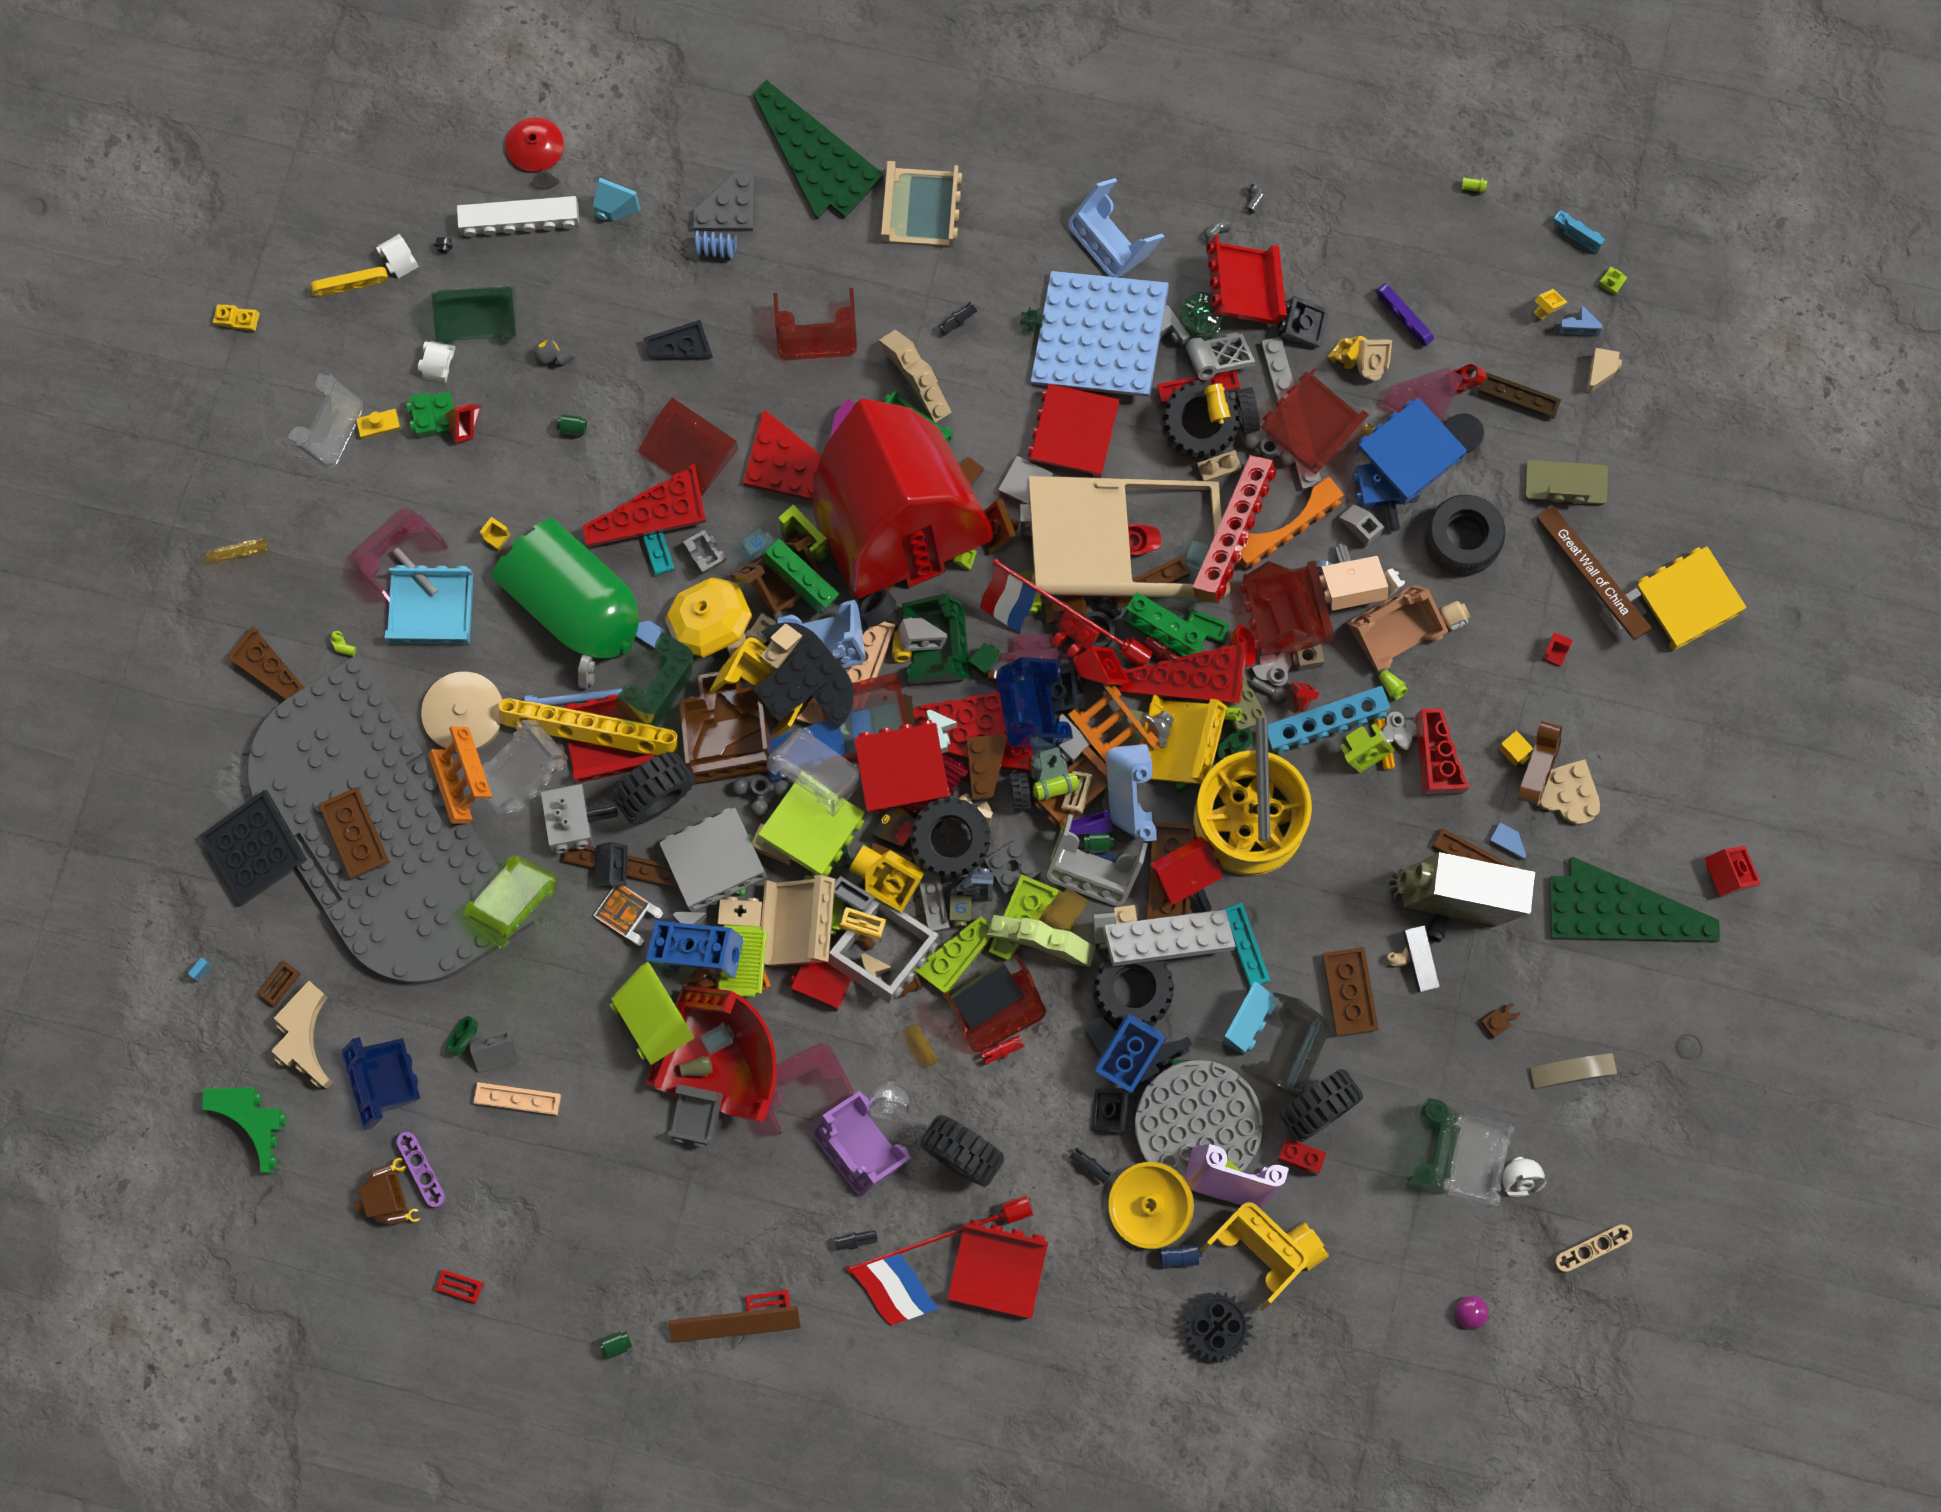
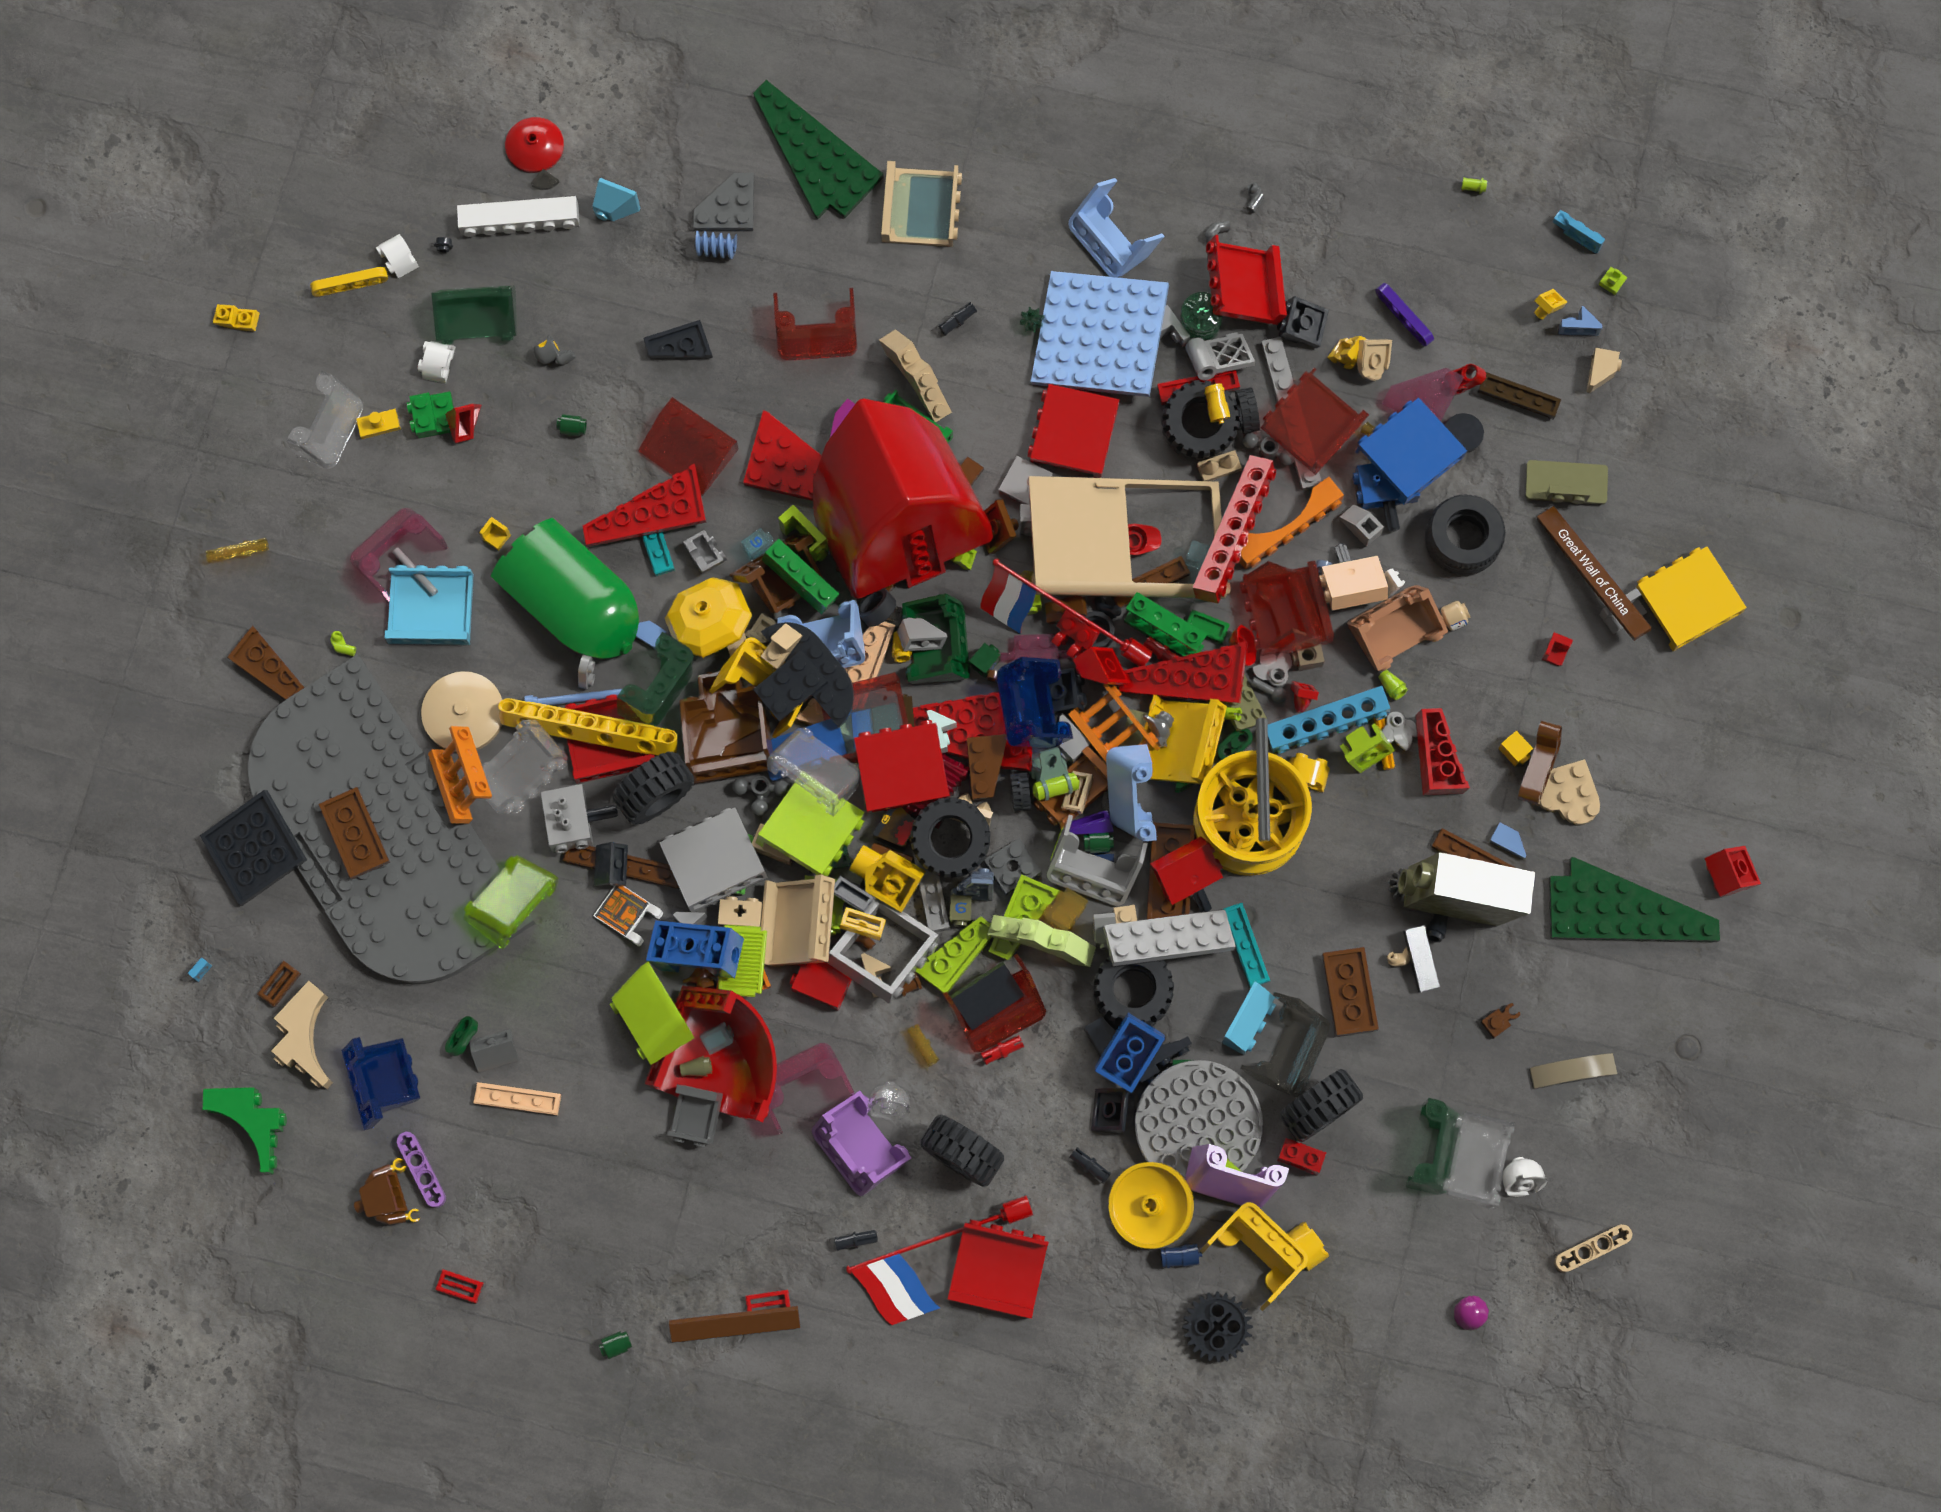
none -> yellow cylinder [1289,753,1330,793]

